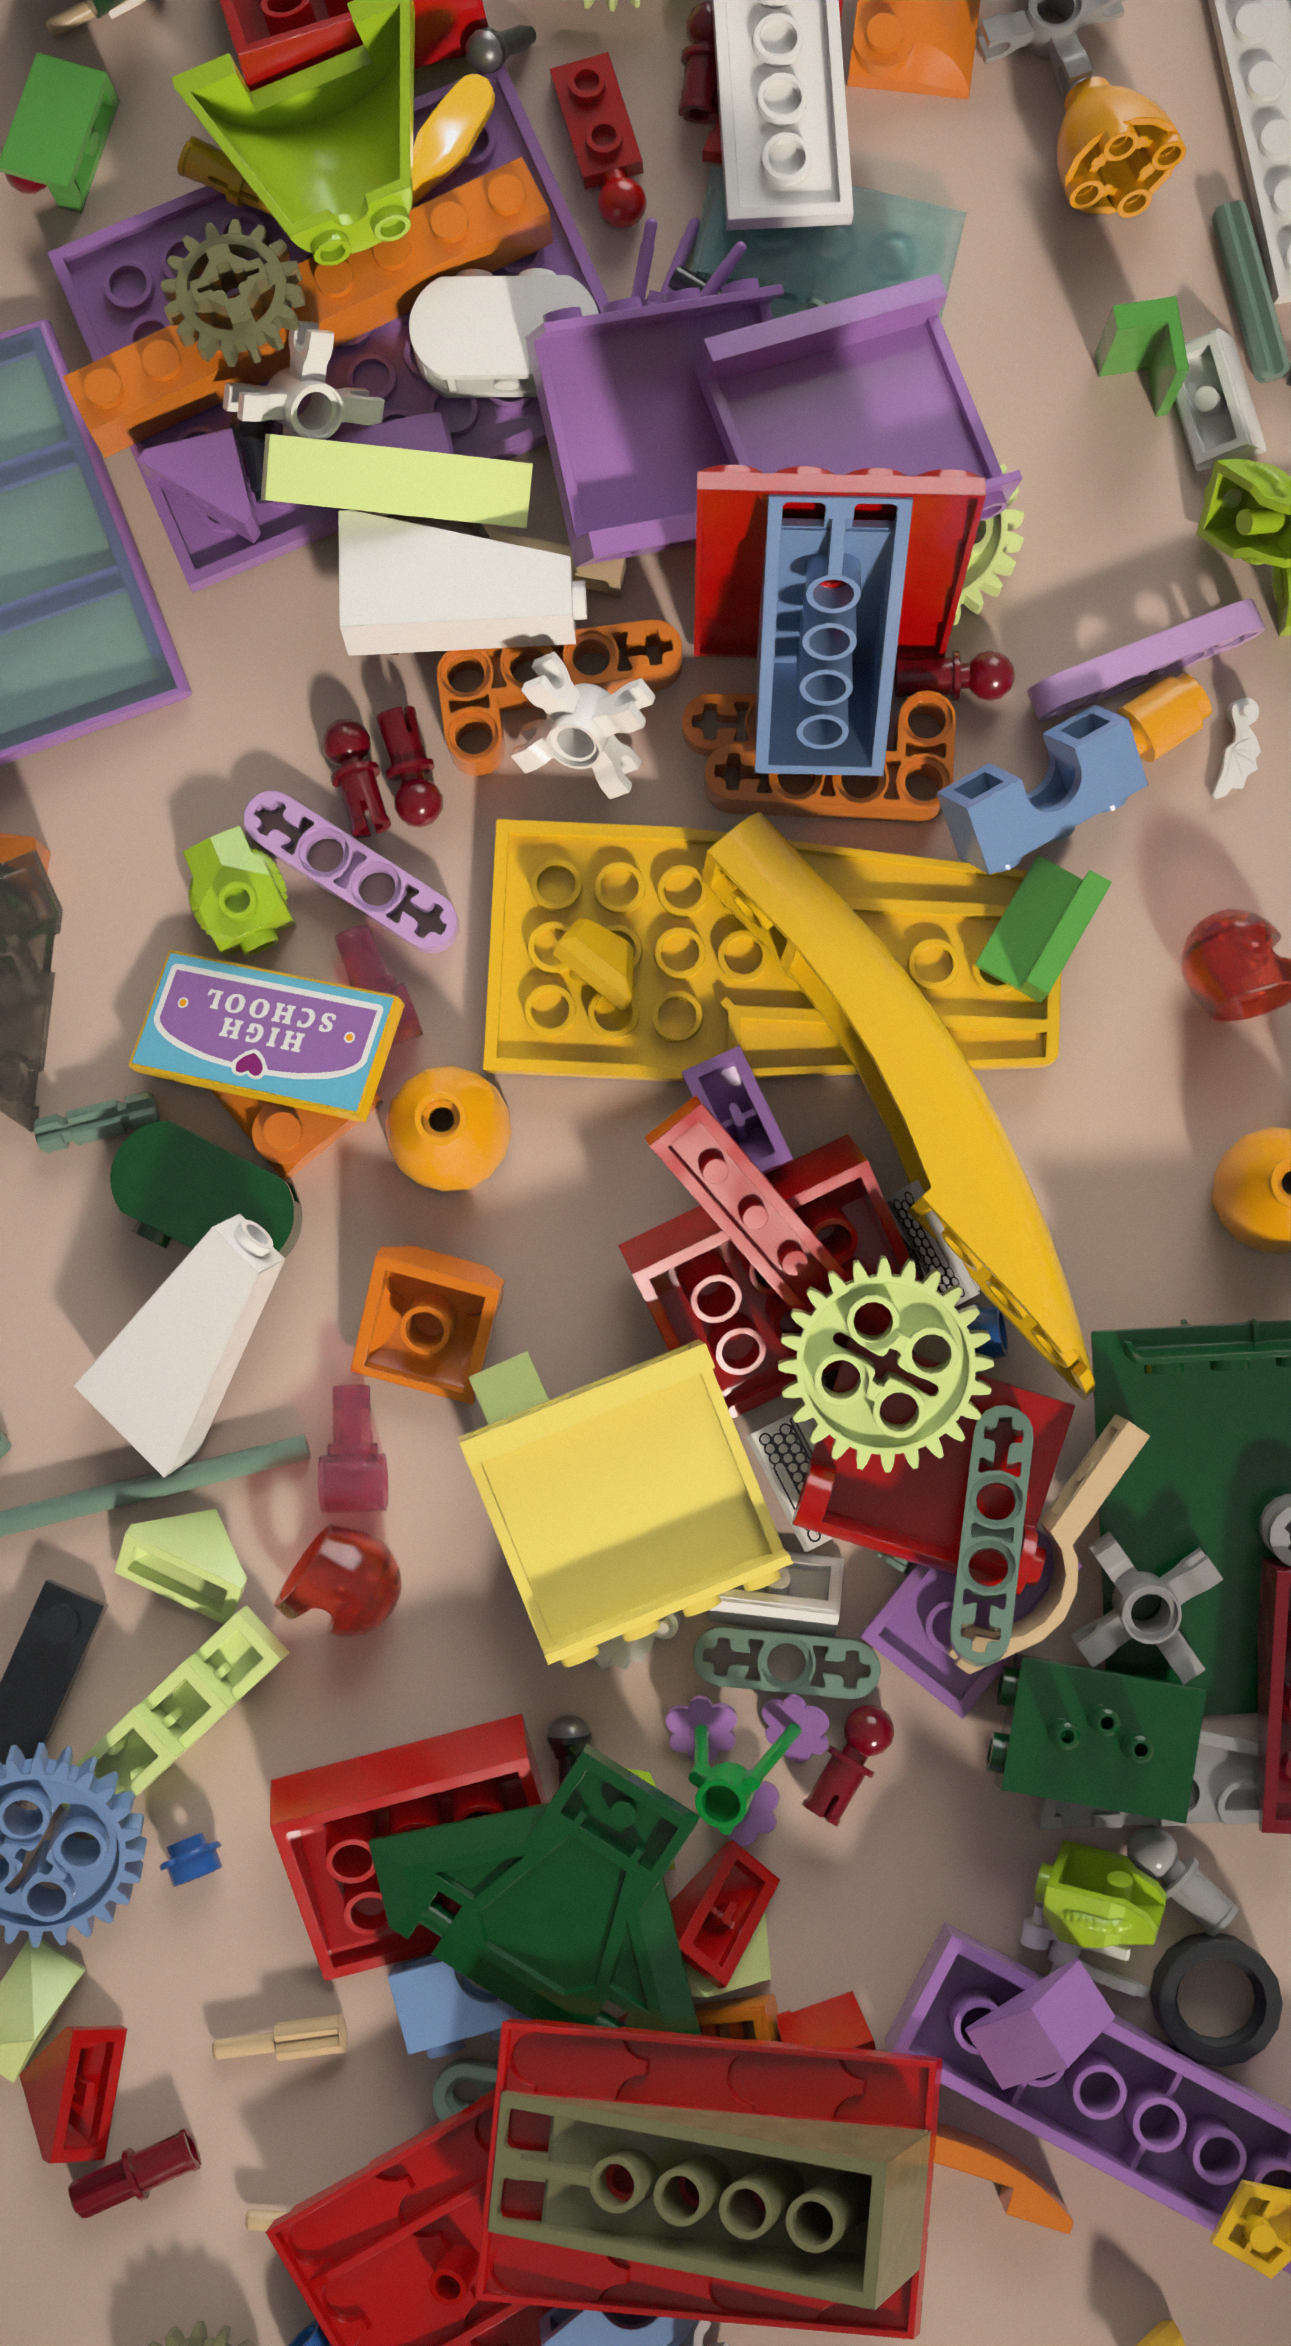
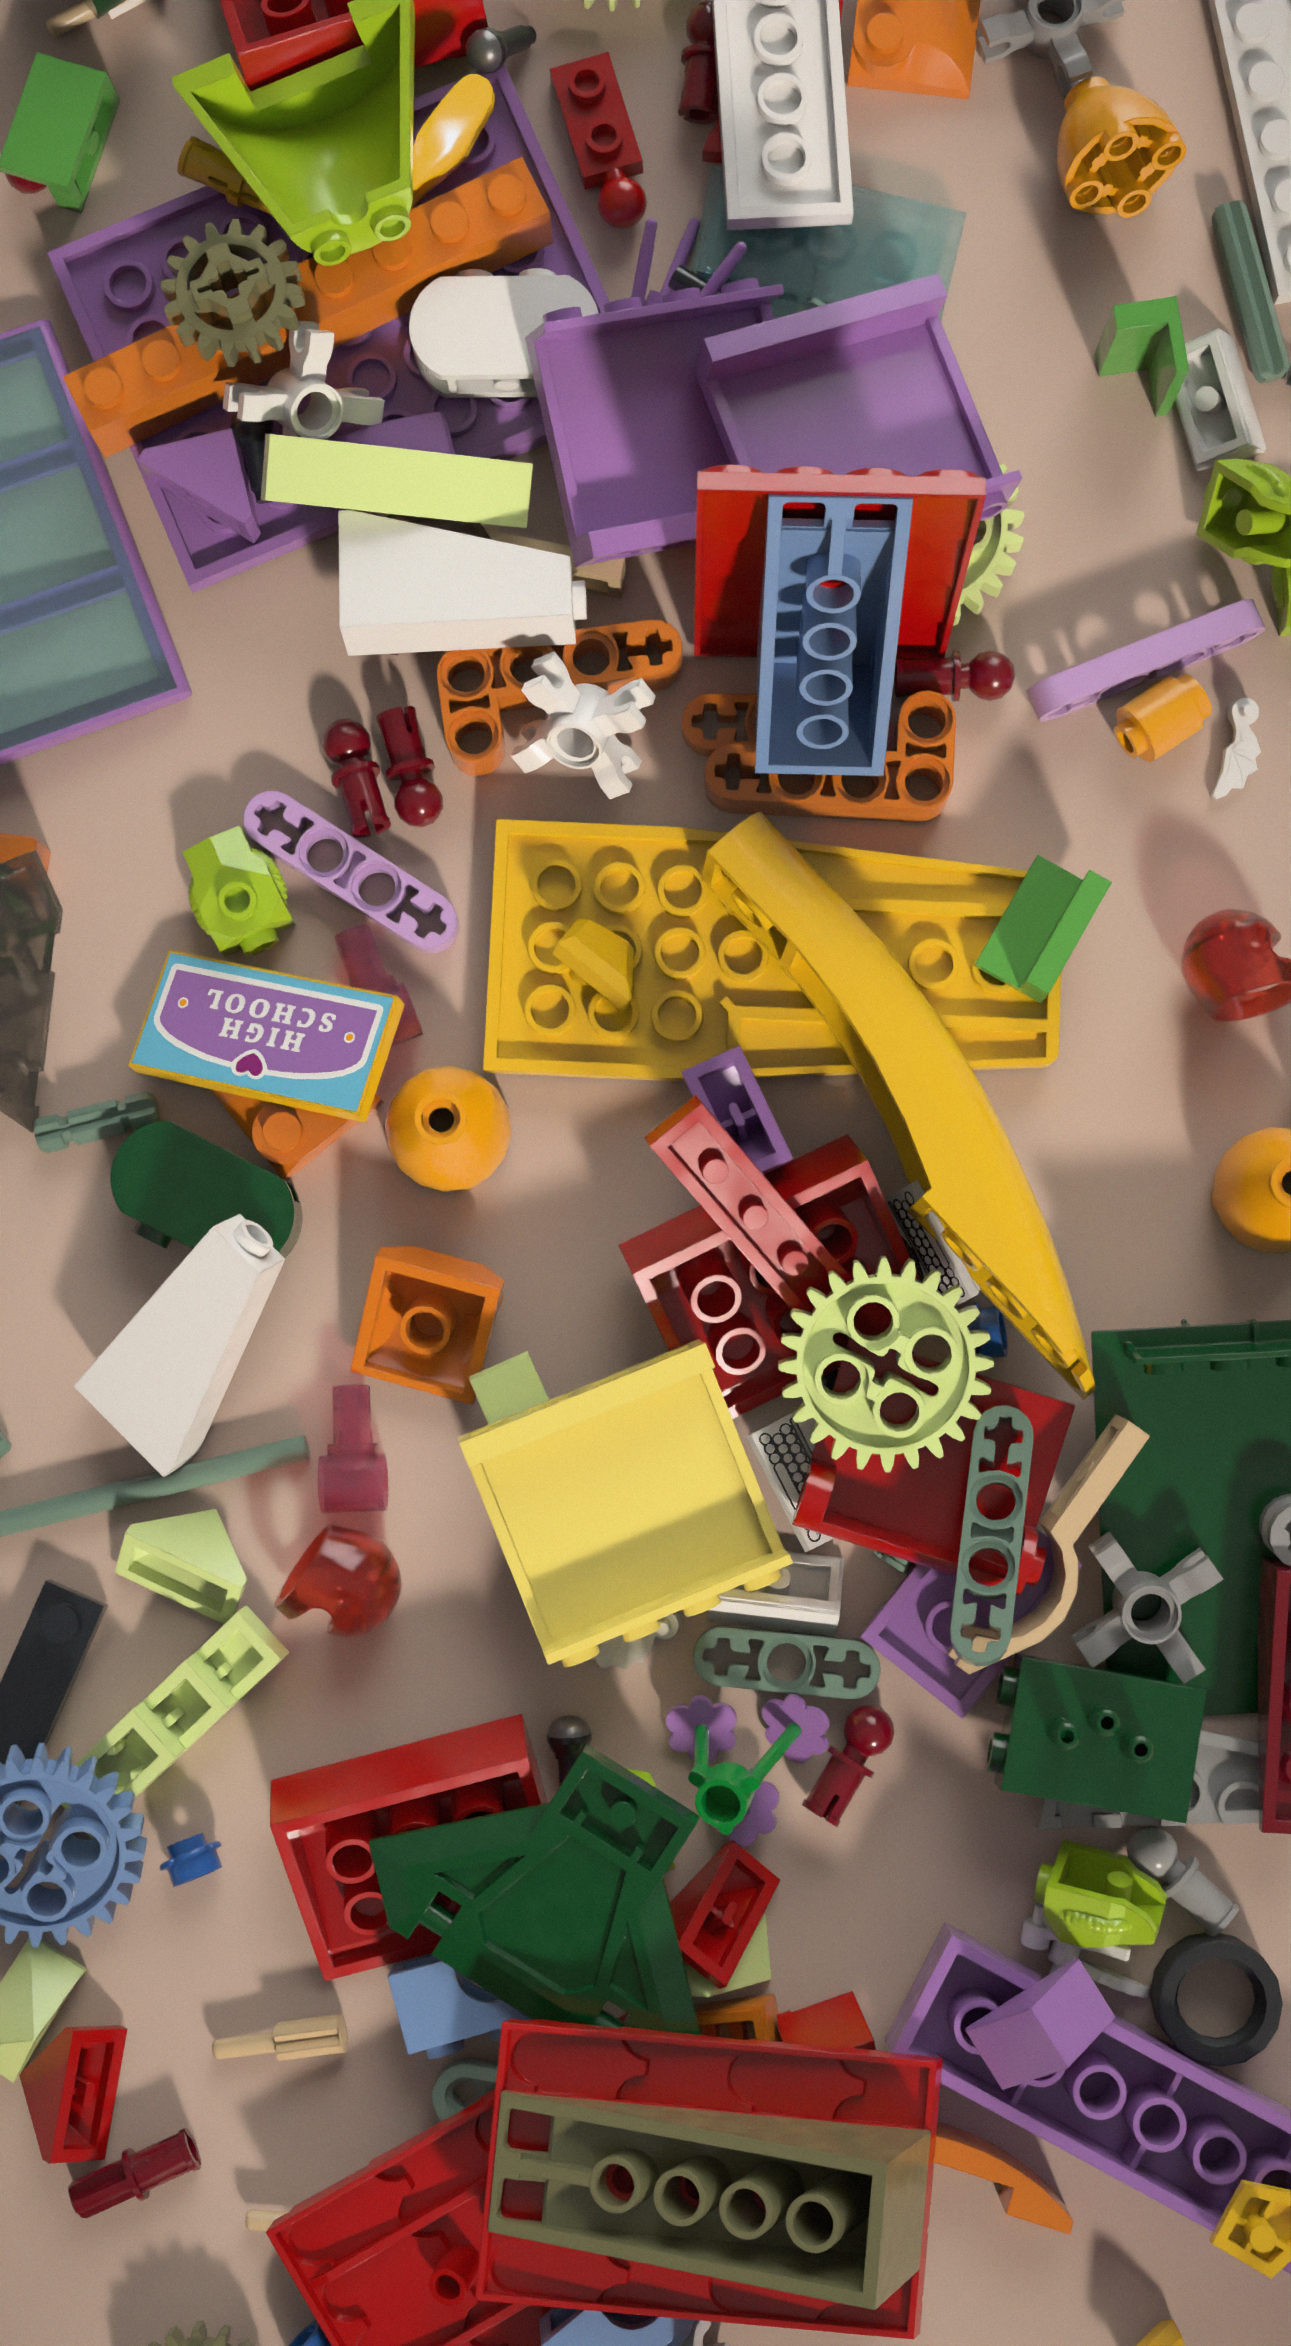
medium blue arch [936,704,1148,875] -> none

